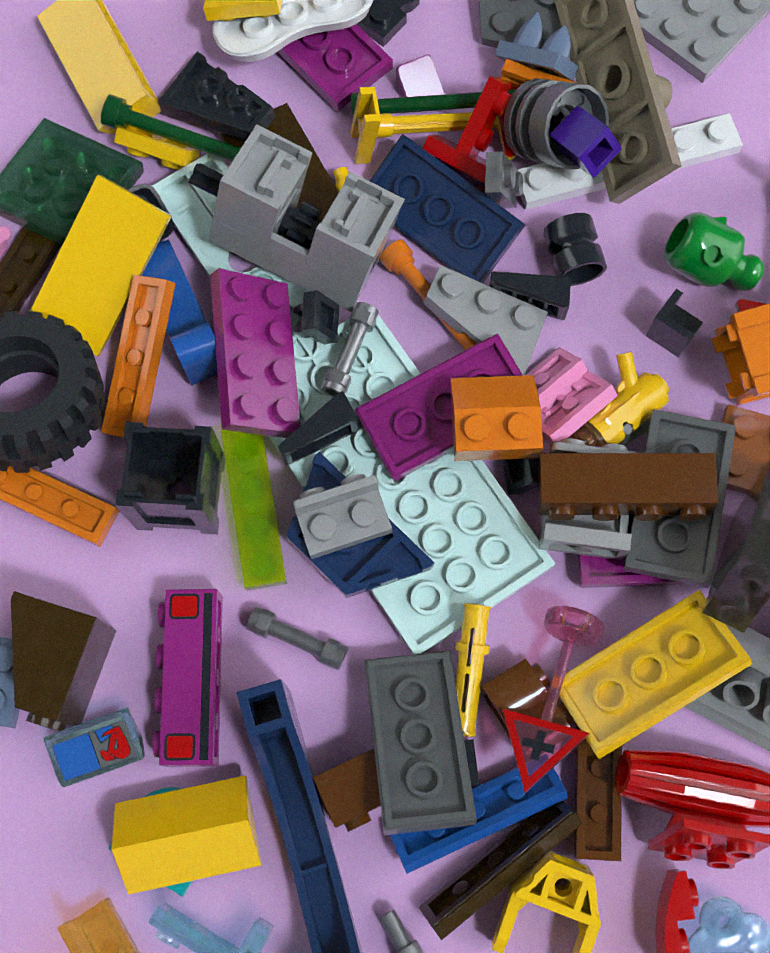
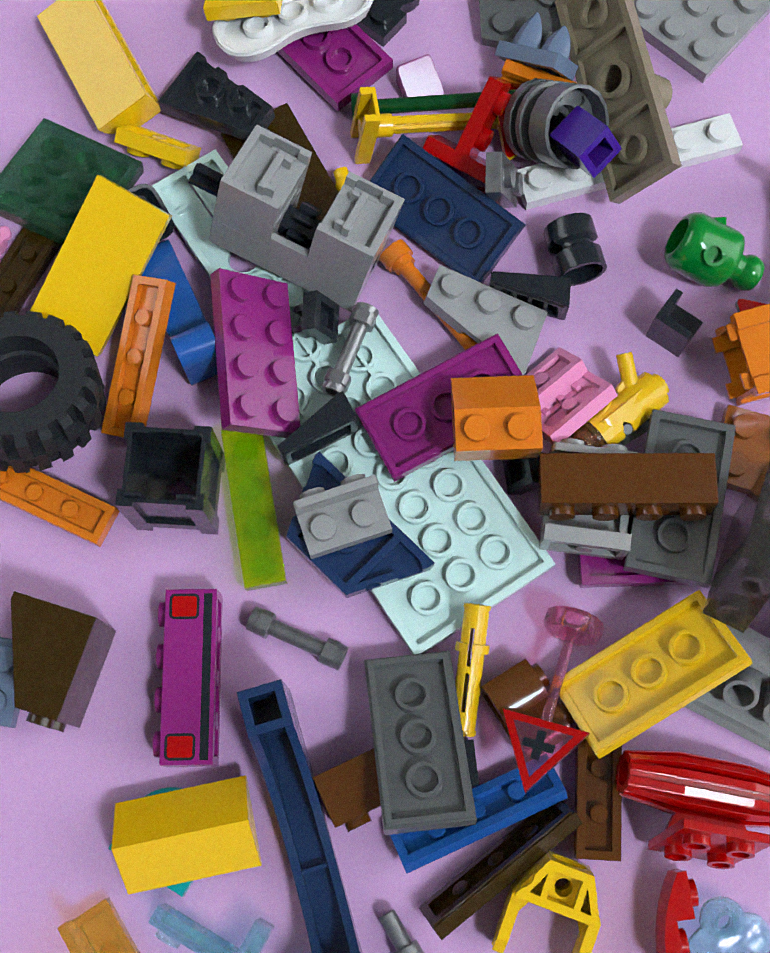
slope [44,707,145,787] -> none
dark green piece [101,94,241,162] -> none

